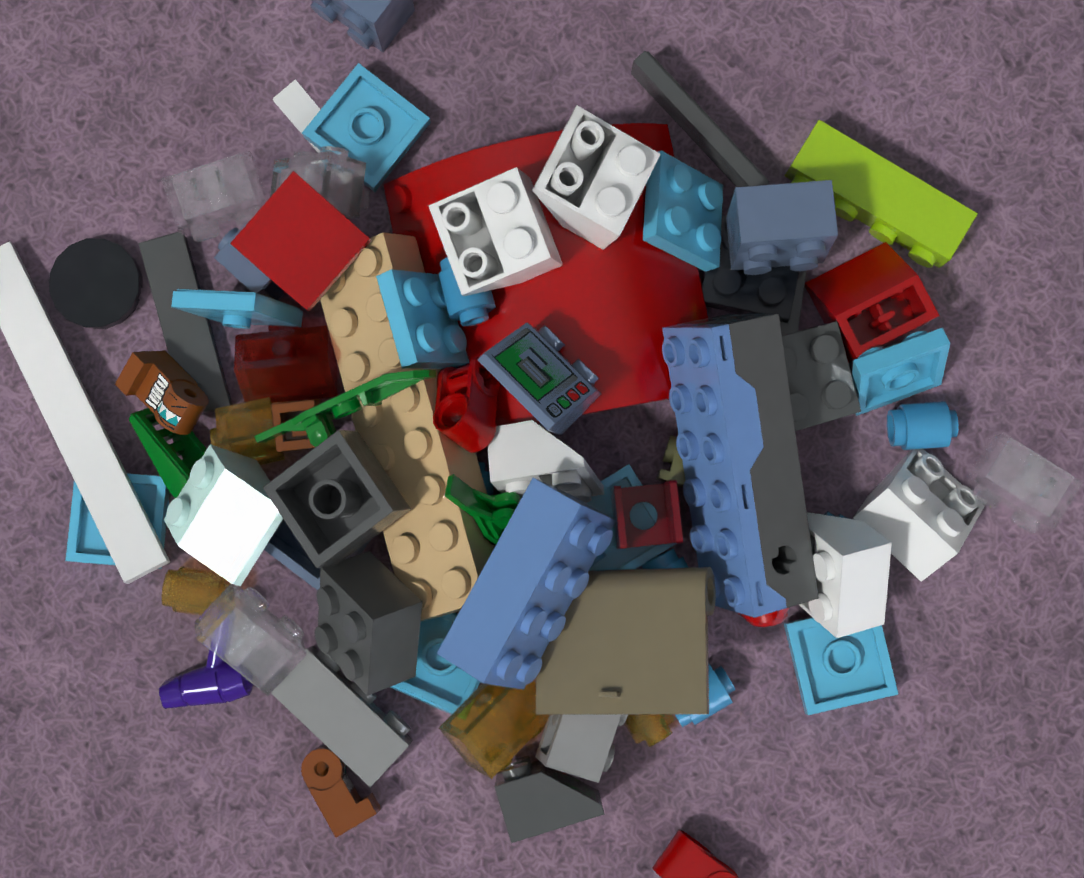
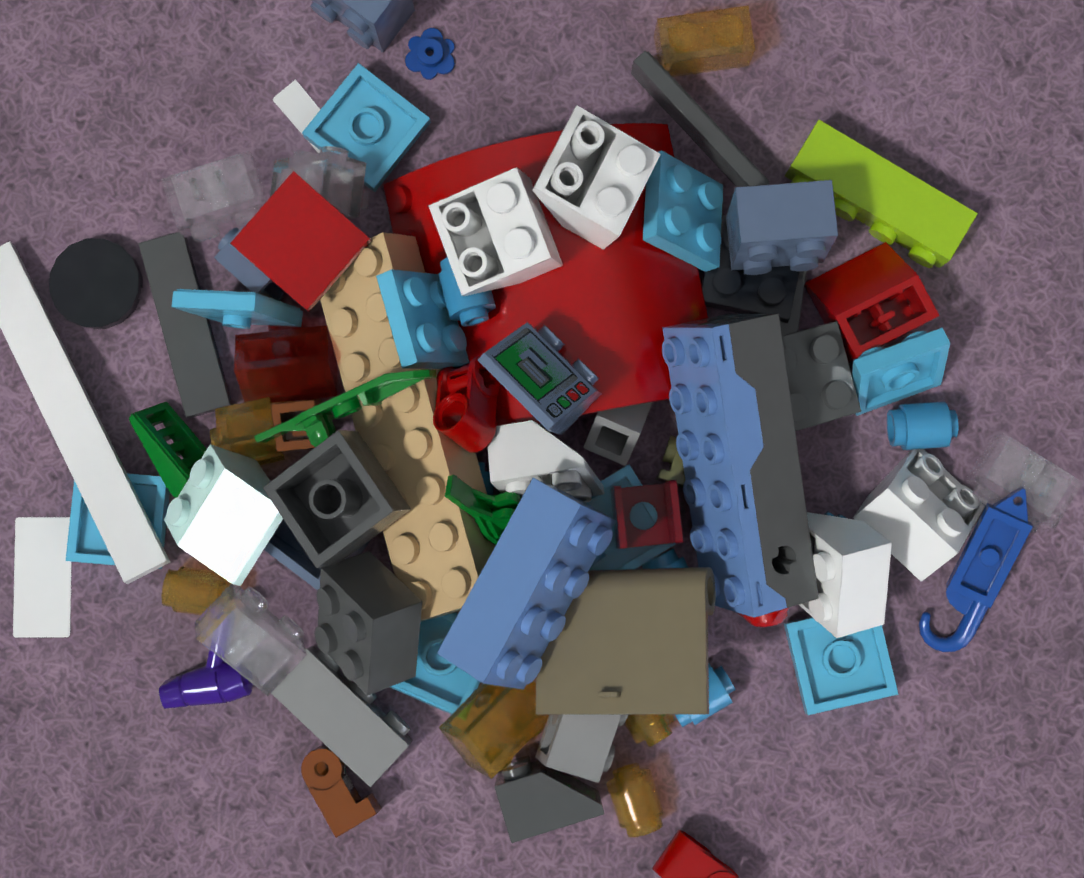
dark orange leg [115,350,209,435] -> none
none -> white sticker [13,517,71,638]
none -> blue plant [405,28,455,80]
none -> light grey brick [583,402,653,466]
none -> clear yellow brick [606,763,664,838]
none -> clear yellow brick [654,5,755,77]
none -> blue plate [919,486,1033,652]

